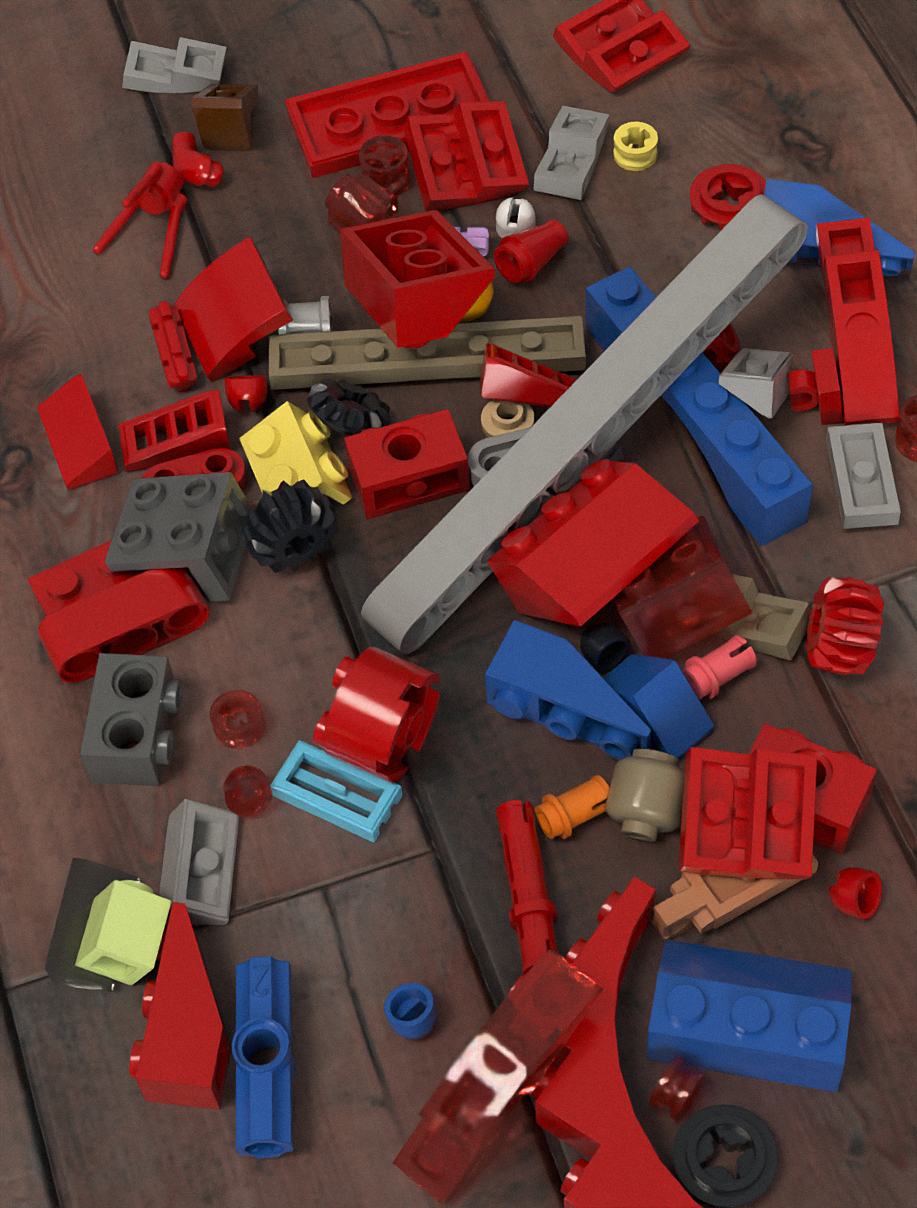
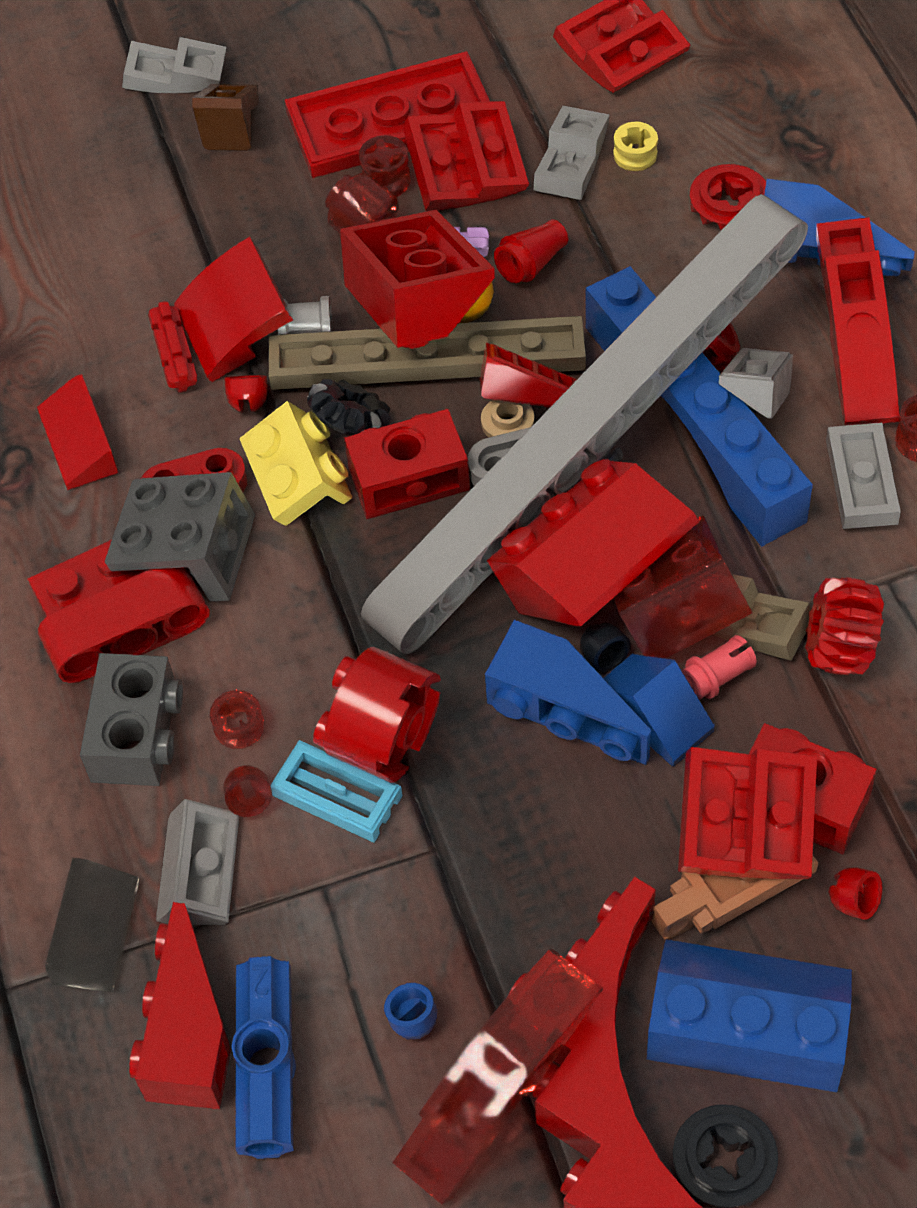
yellowish green brick [75,880,171,986] -> none
red plant [93,162,188,279] -> none
red slope [118,389,231,472] -> none
red arm [172,132,224,188] -> none
black gear [240,479,339,573] -> none
white hinge [495,197,536,238] -> none
red pin [495,800,562,976] -> none
orange pin [535,775,610,839] -> none
dark tan head [605,749,685,842] -> none
clear red bush [649,1056,707,1123] -> none
red tile [787,347,843,425] -> none

